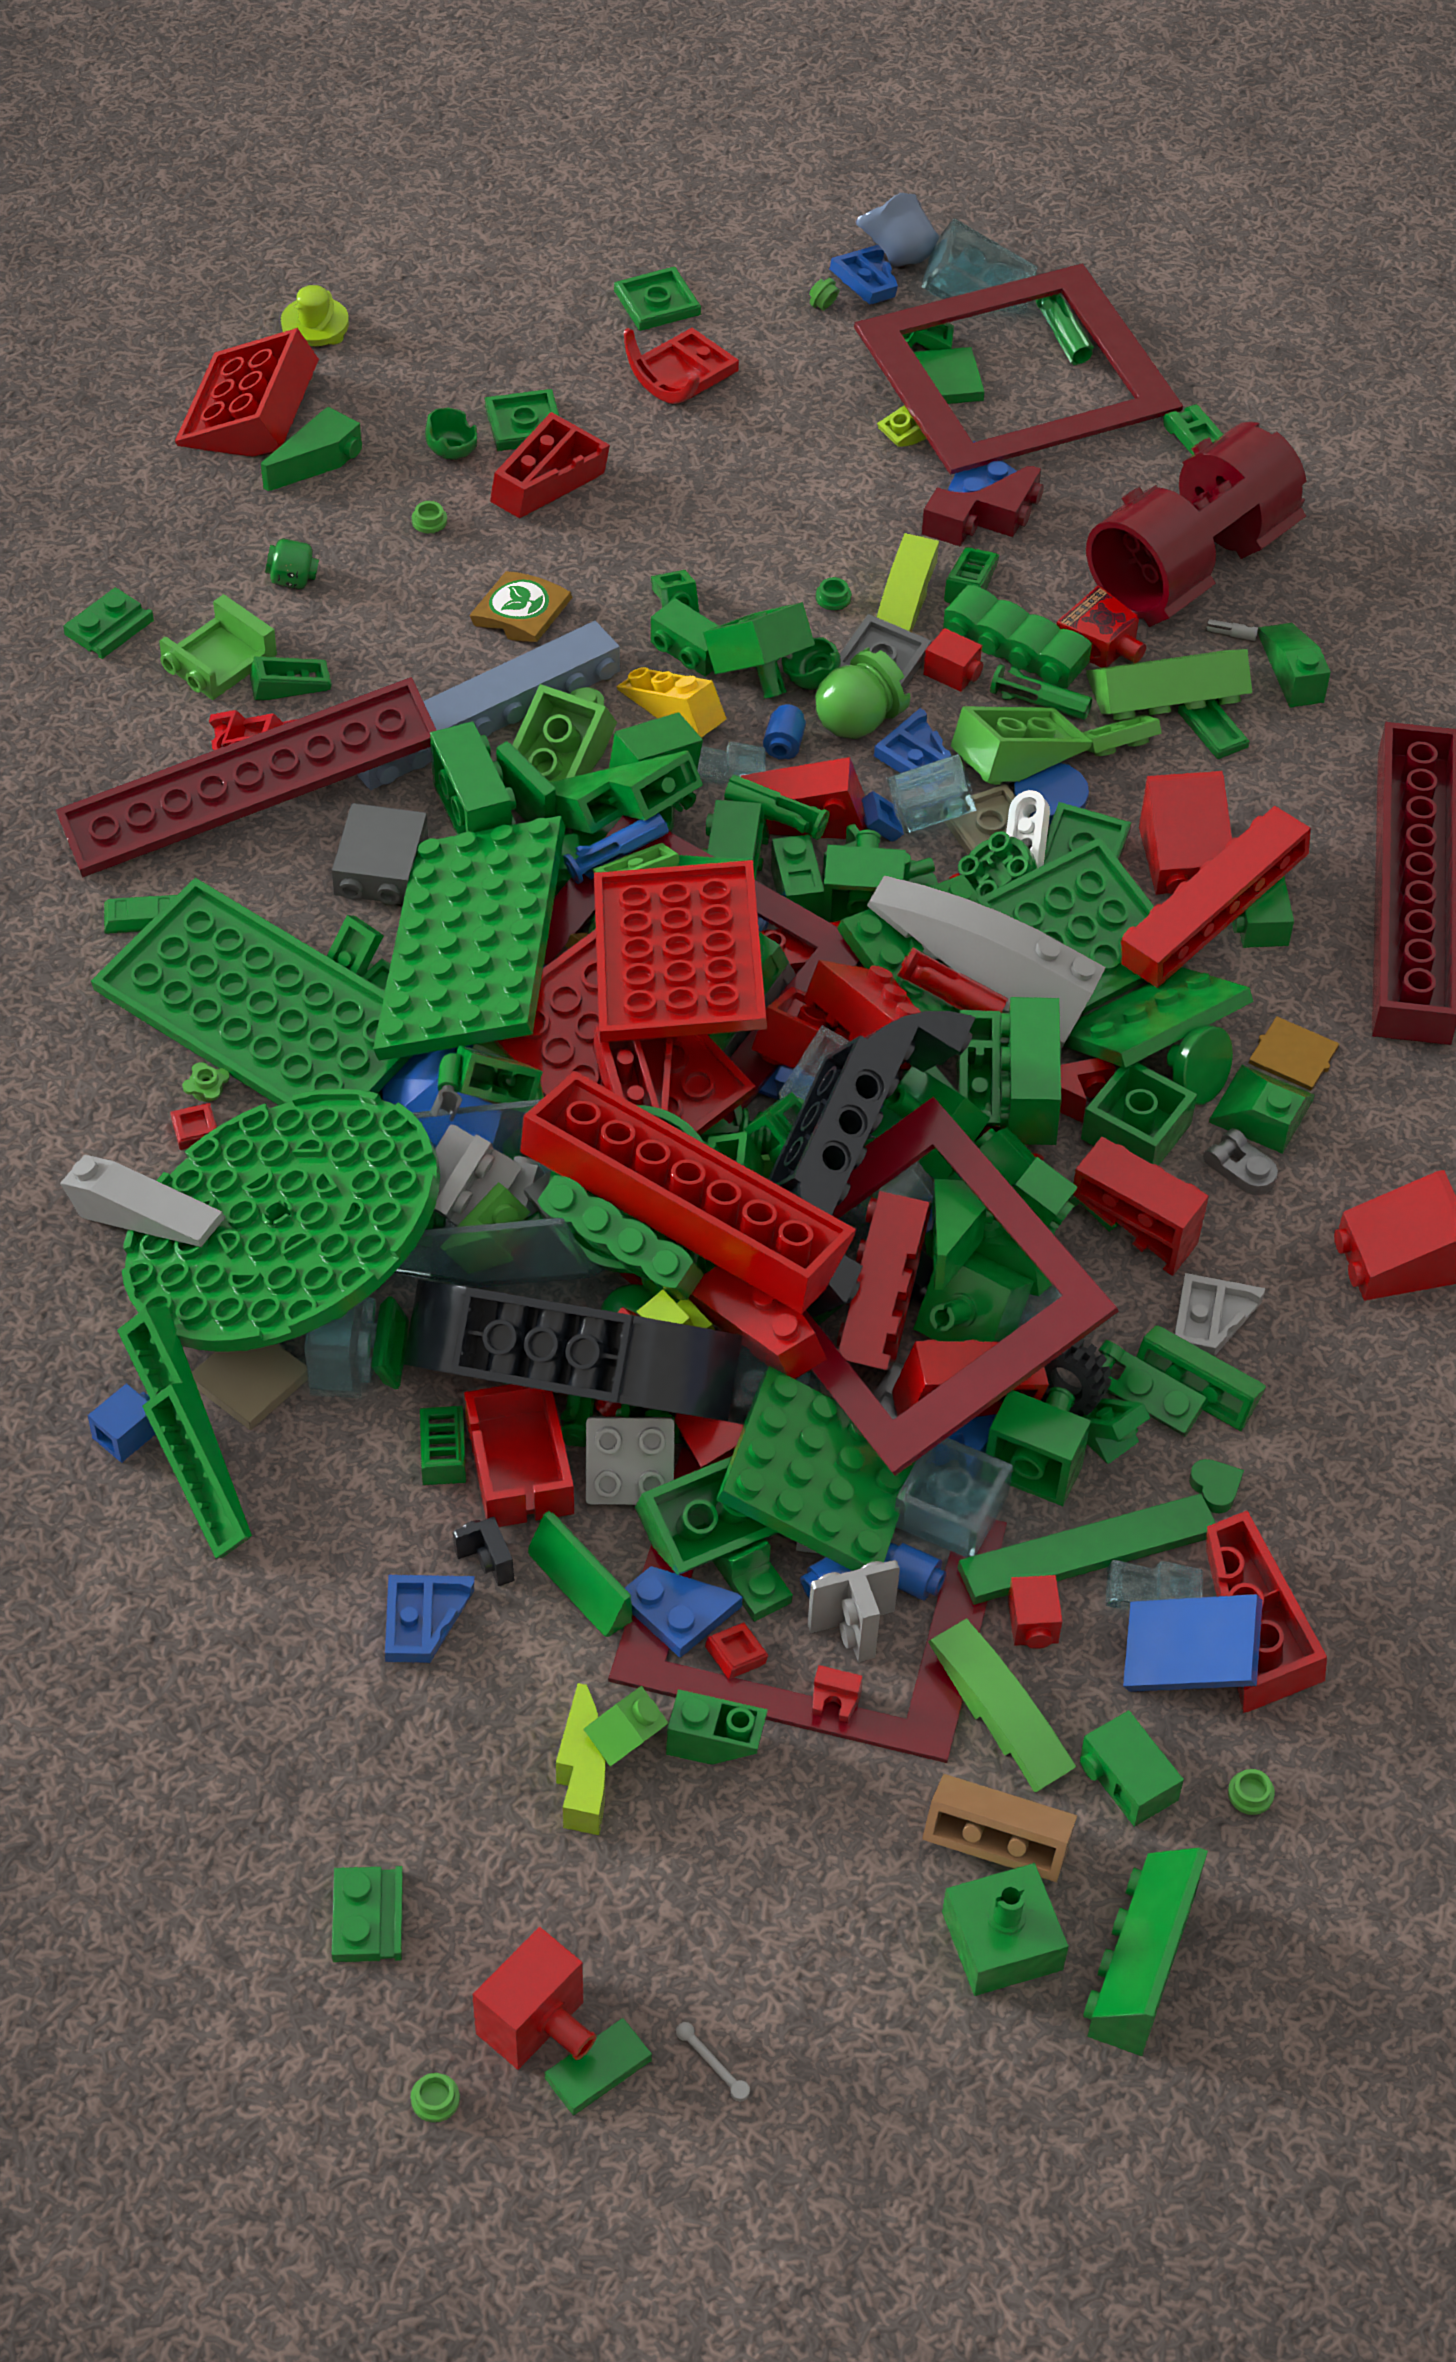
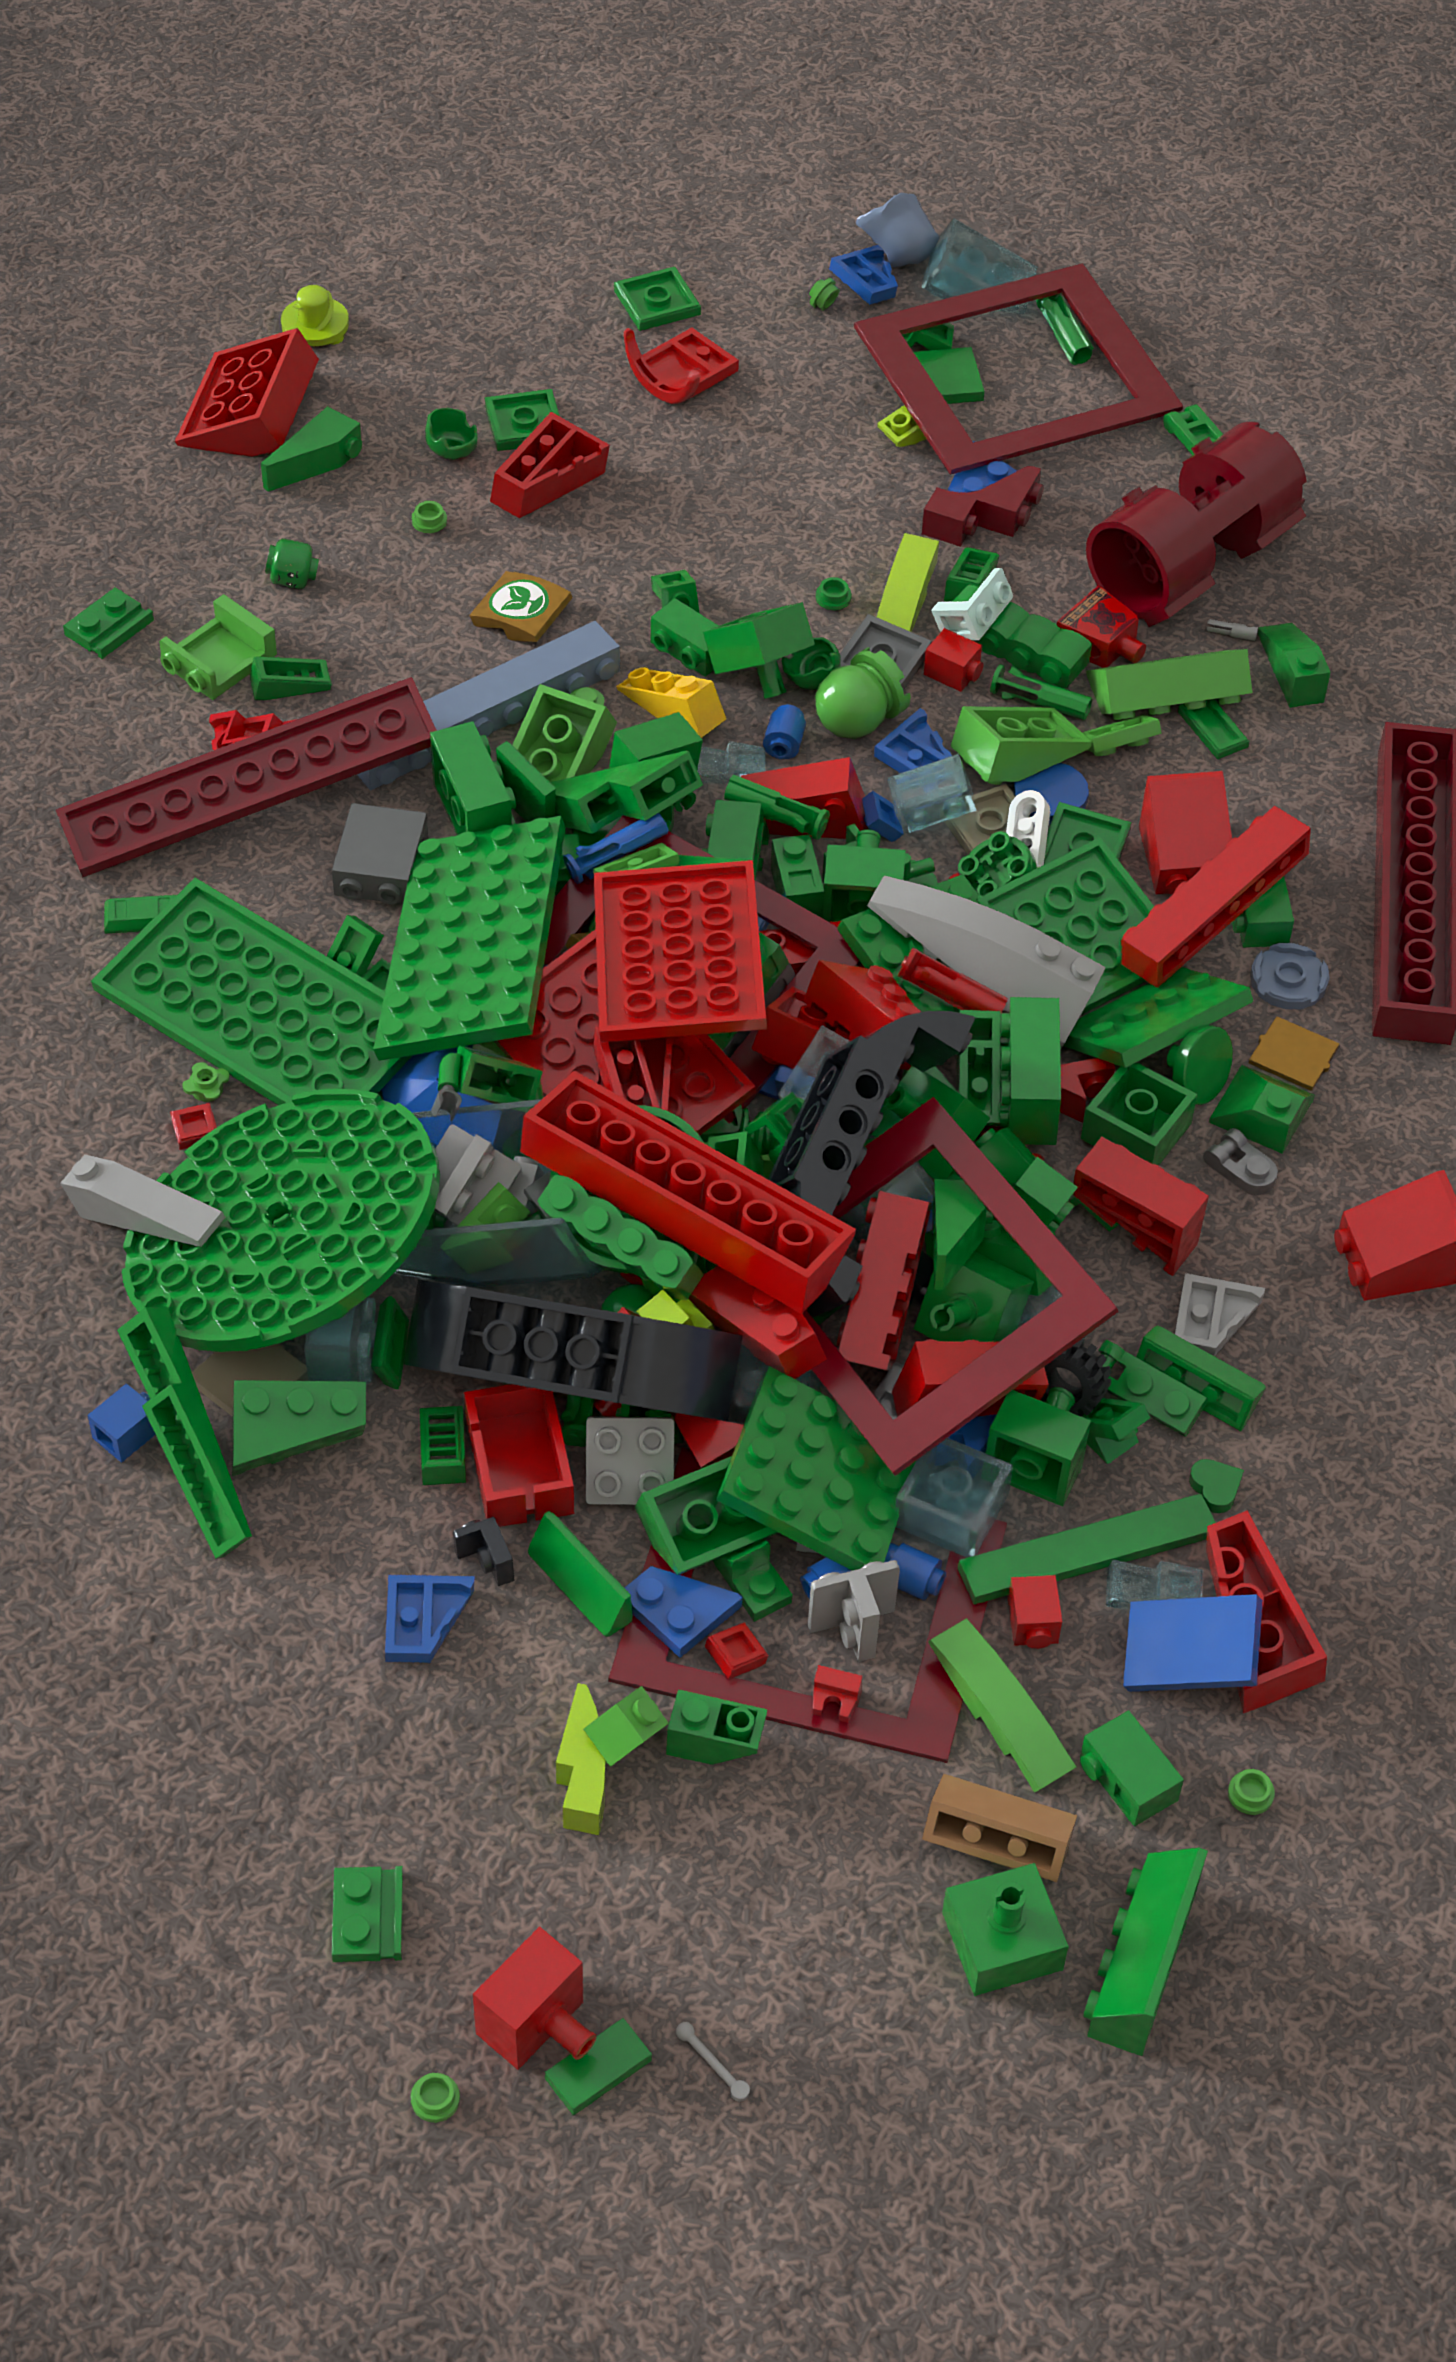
none -> green wedge [232,1380,366,1476]
none -> light aqua bracket [931,568,1013,640]
none -> sand blue tile [1250,943,1330,1009]

